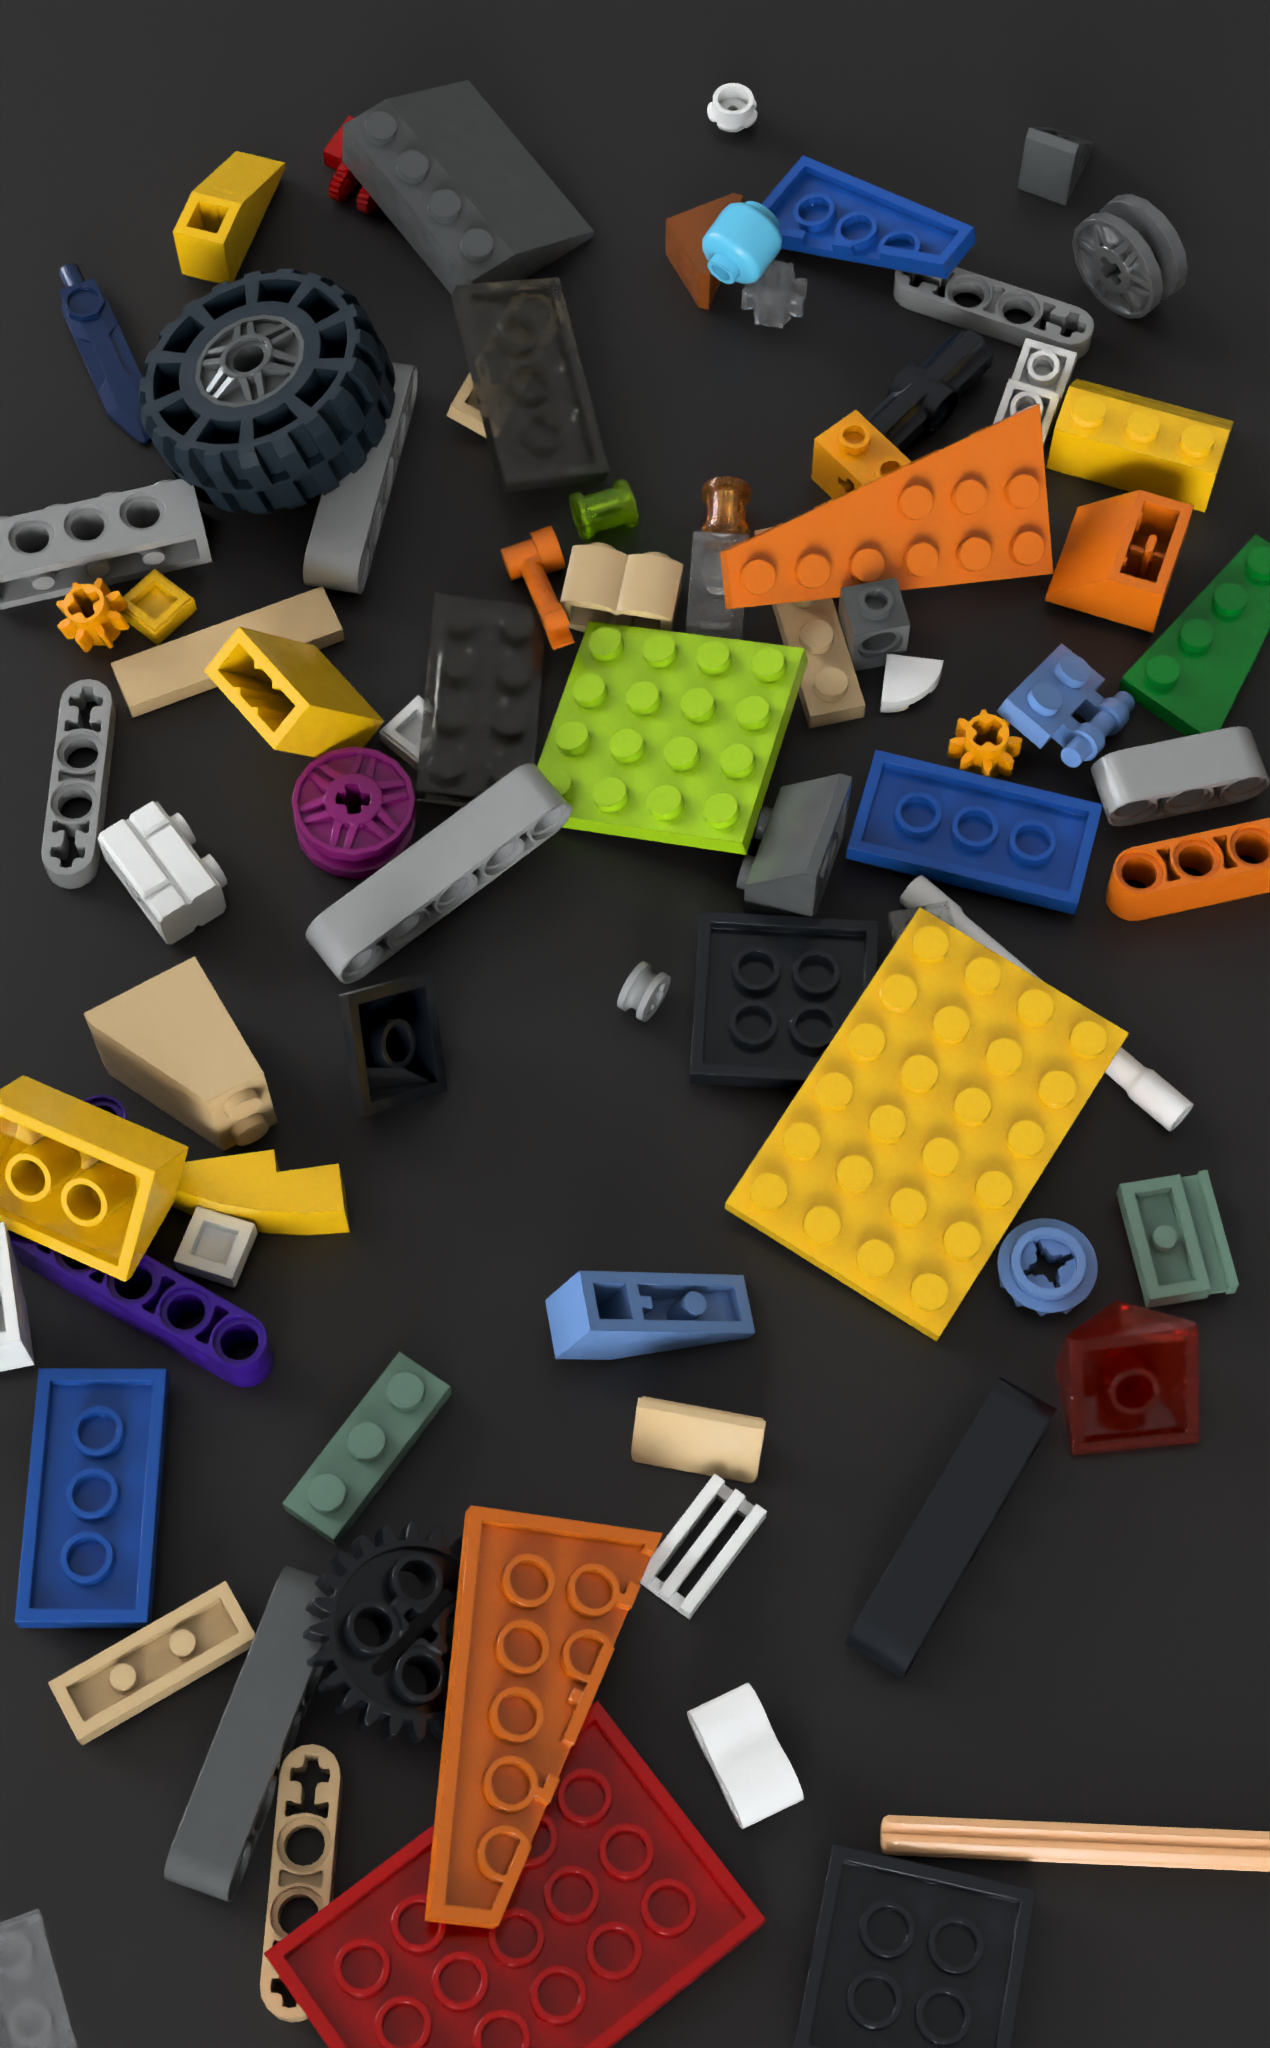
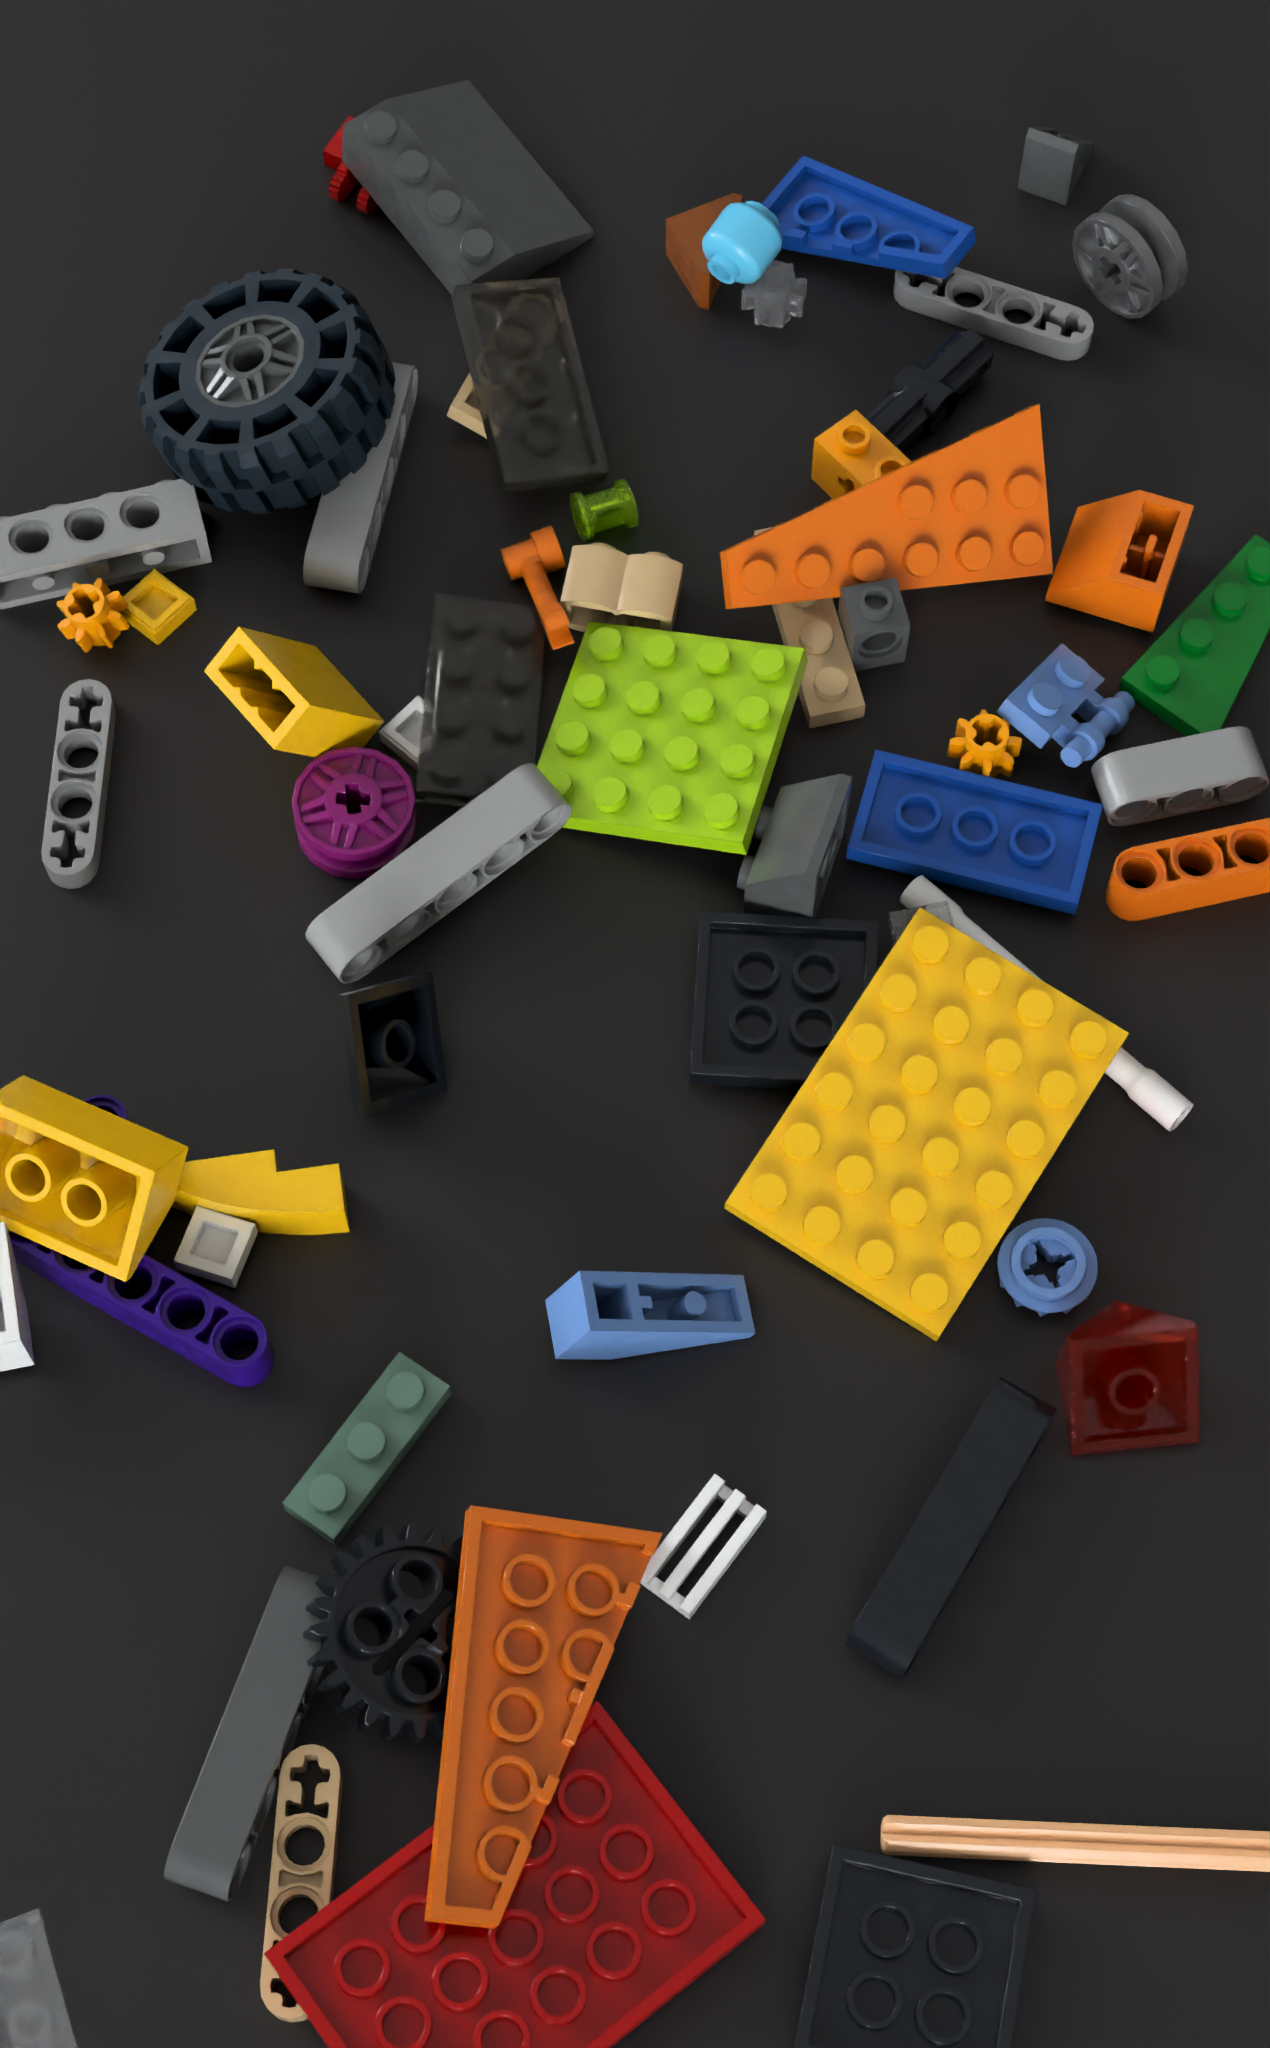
blue plate [15,1368,170,1628] -> none
tan plate [48,1581,255,1746] -> none
dark blue piece [58,263,151,445] -> none
tan slope [83,956,278,1151] -> none
white brick [97,801,228,945] -> none
tan tile [111,586,345,718] -> none
yellow slope [173,151,286,284] -> none
light grey bush [617,961,671,1022] -> none
tan slope [631,1396,766,1484] -> none
clear plate [686,531,749,640] -> none
white axle [687,1683,804,1829] -> none
clear orange bush [701,476,751,550] -> none
white plate [707,83,758,132] -> none
white tile [880,654,944,713] -> none
white slope [993,338,1077,447] -> none
yellow slope [1046,378,1234,513] -> none
sand green plate [1116,1170,1239,1308] -> none

